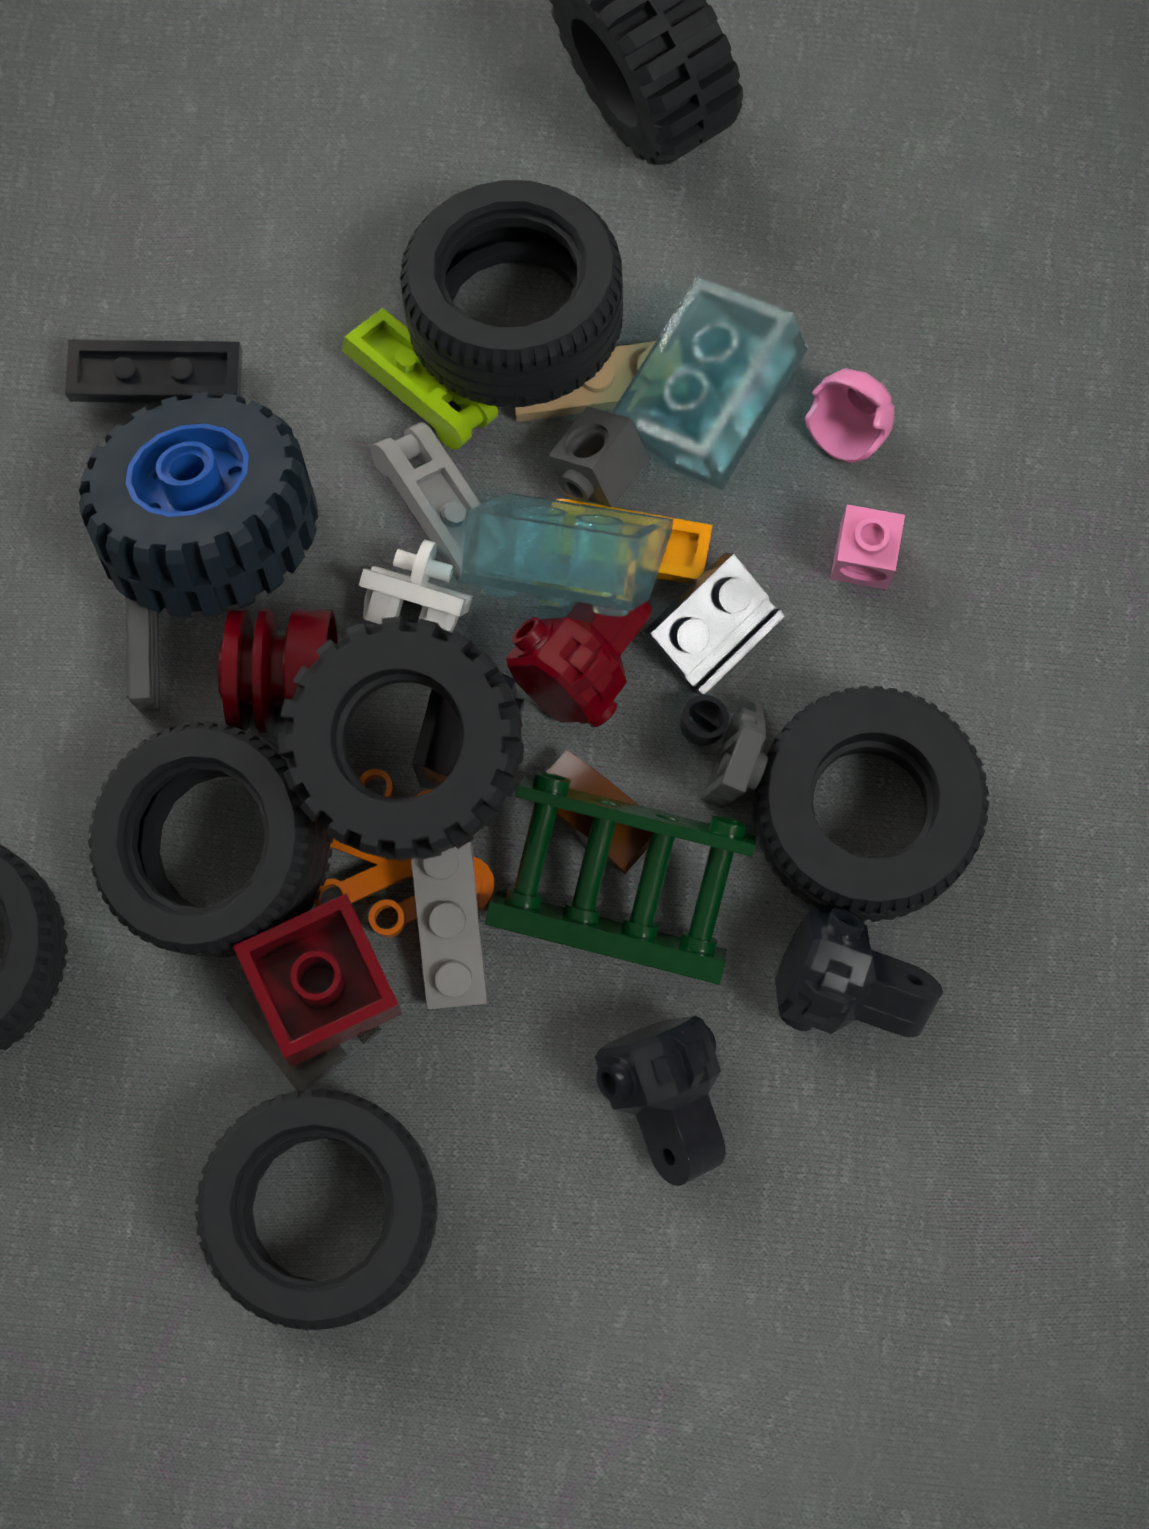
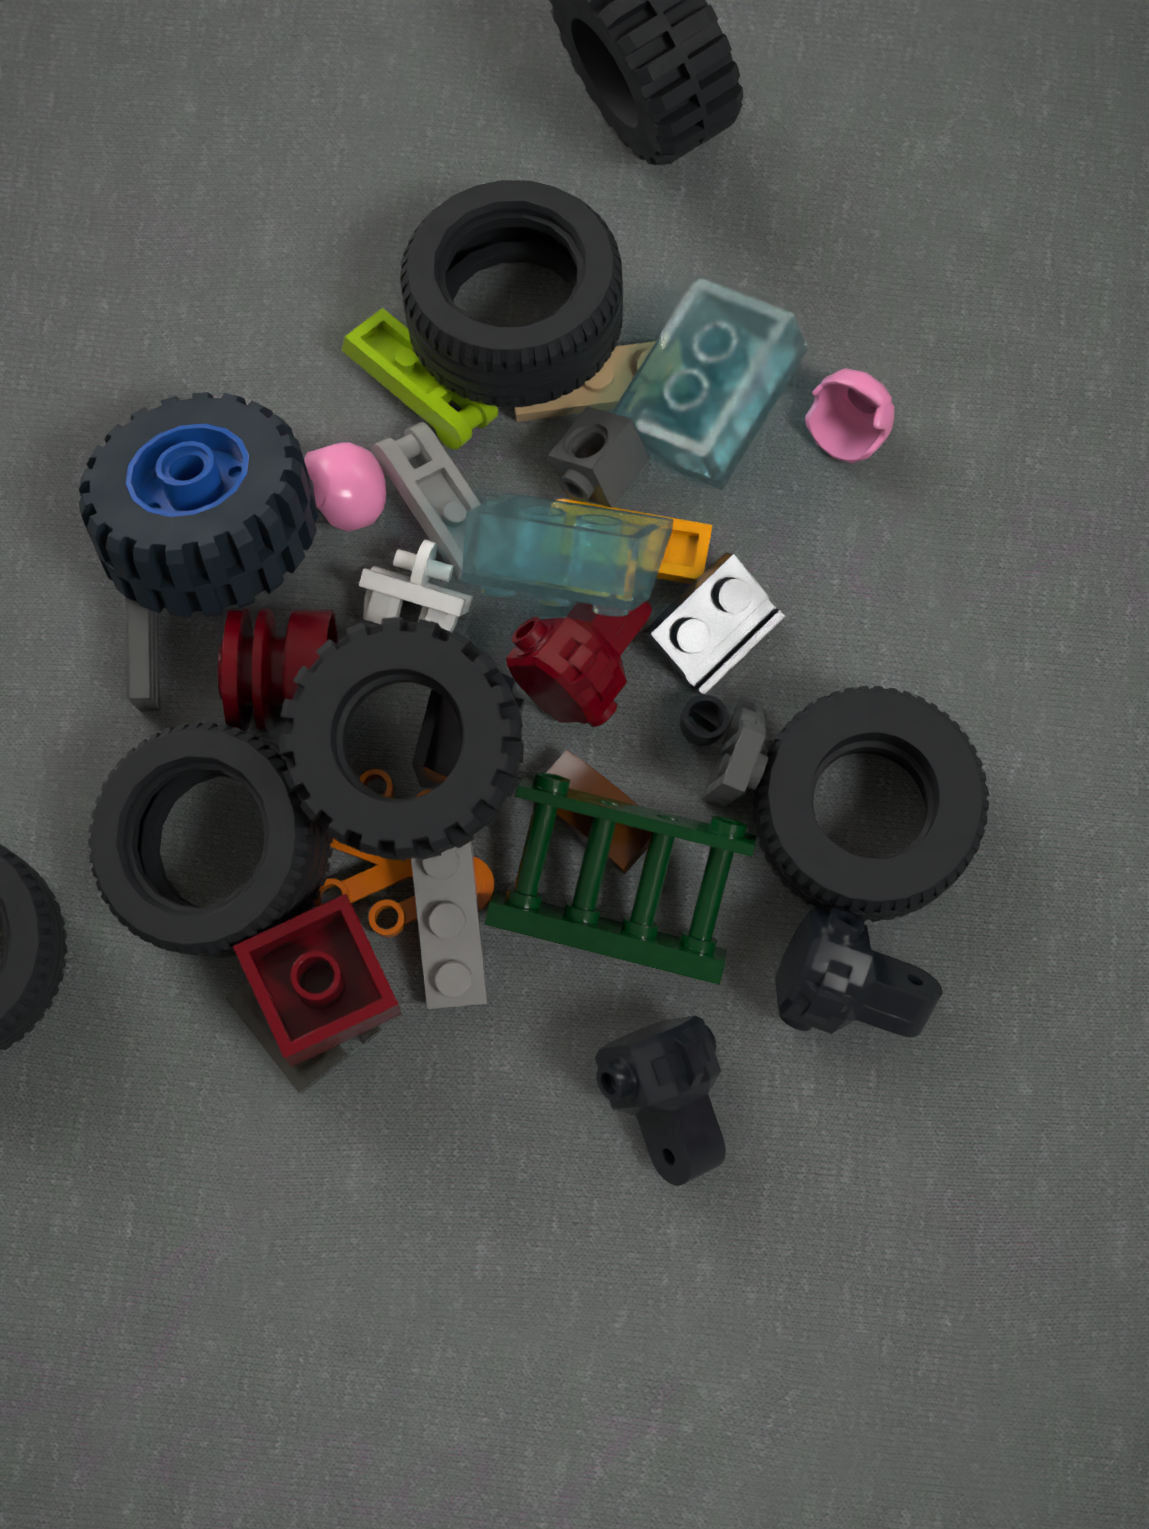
black plate [65,340,243,403] -> none
black tyre [195,1088,438,1330] -> none
bright pink brick [830,504,905,590] -> none
none -> bright pink hair [304,442,386,532]

